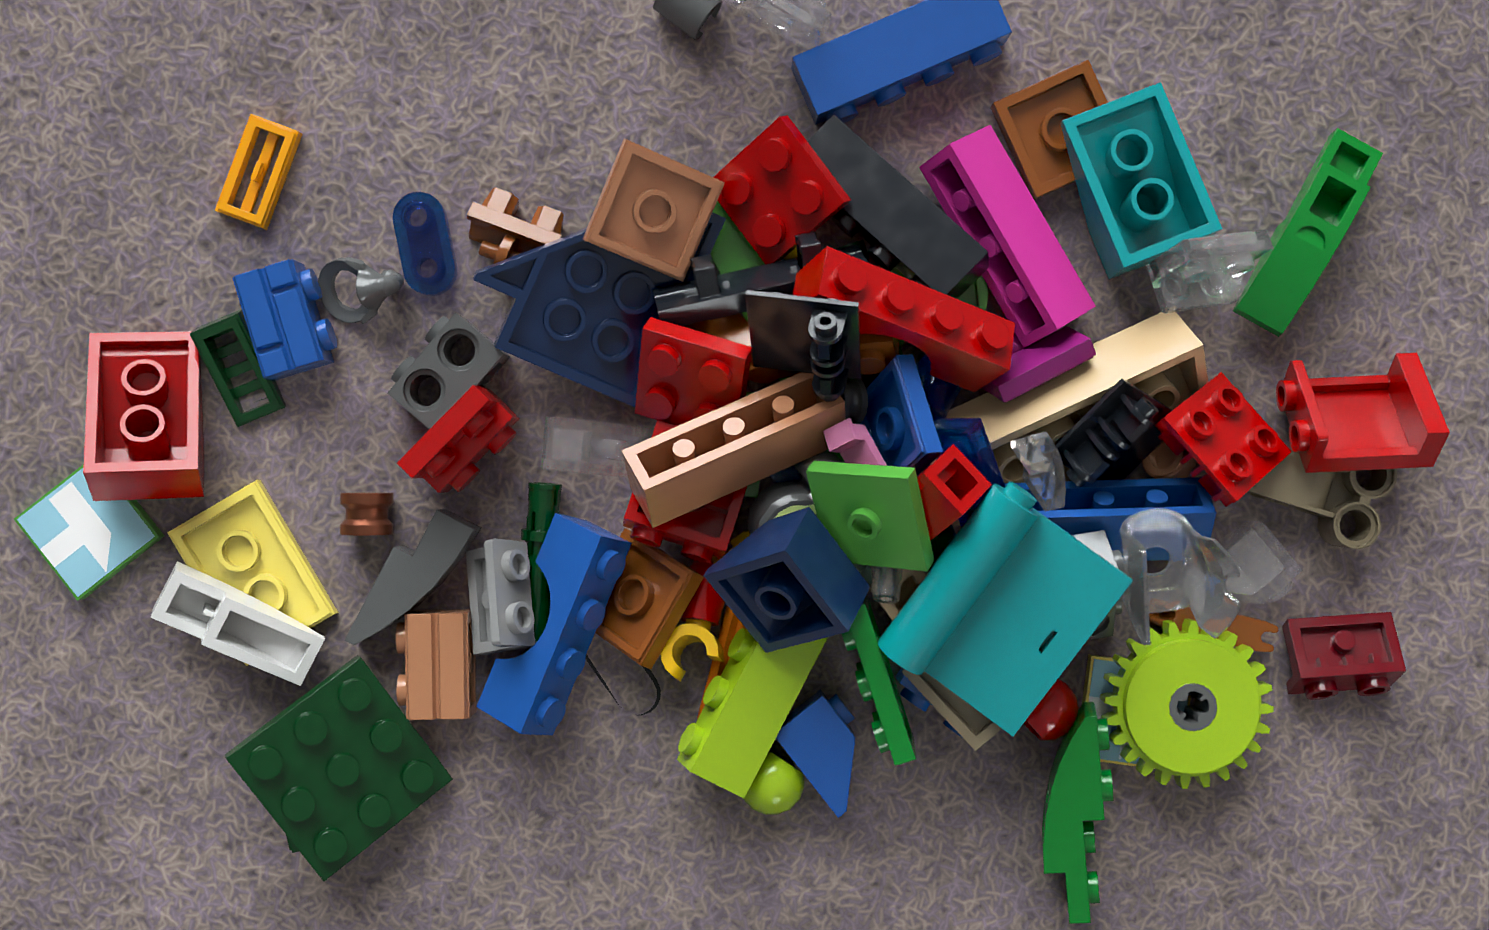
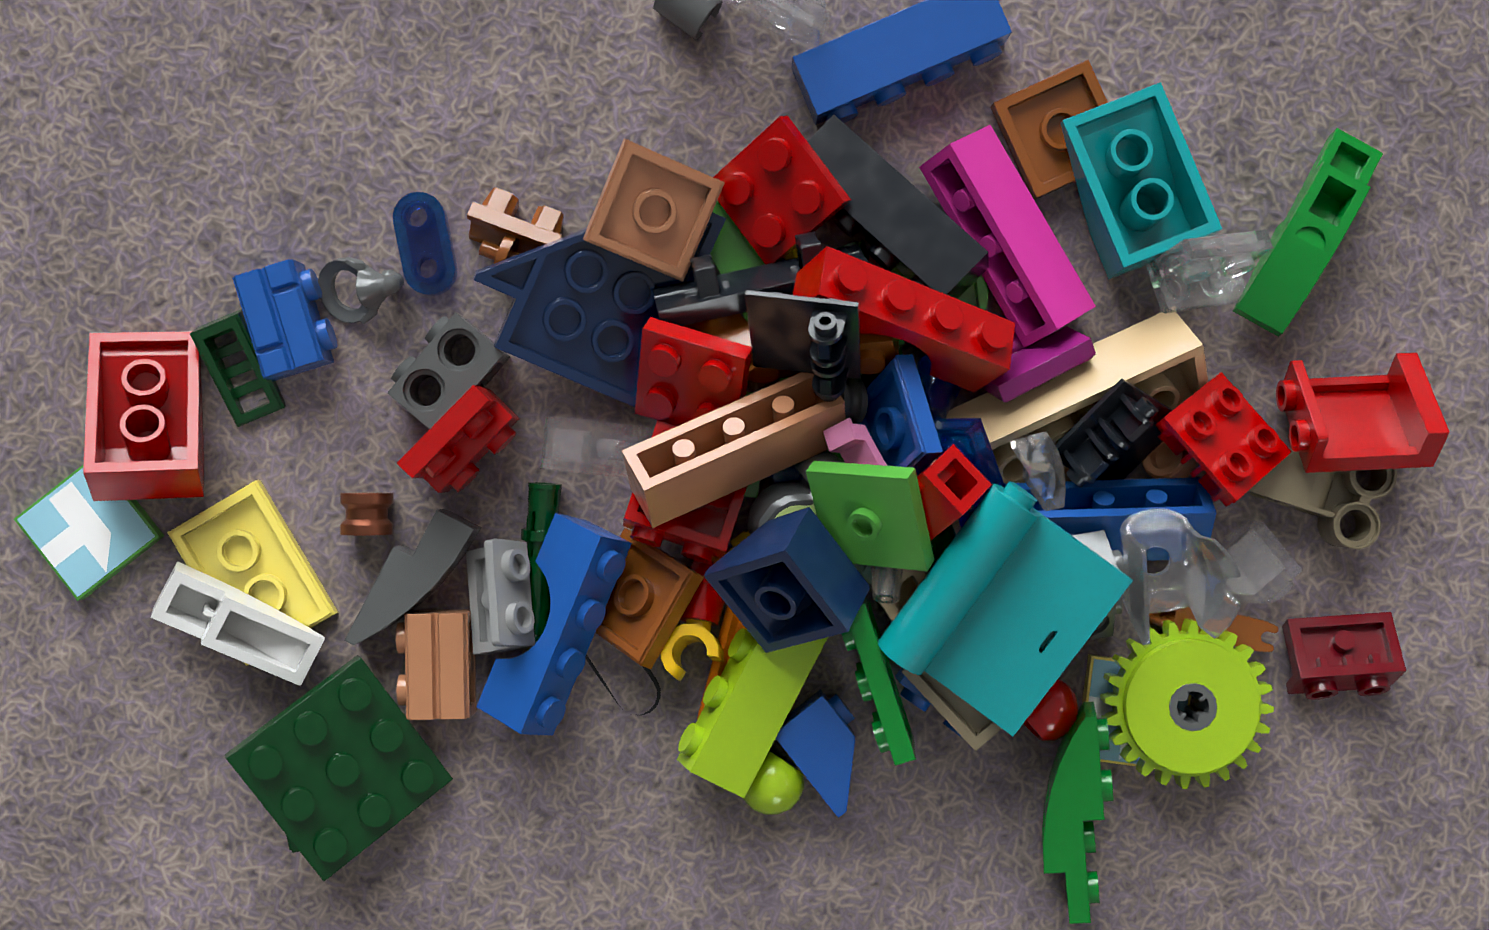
light orange tile [215,114,303,230] -> none

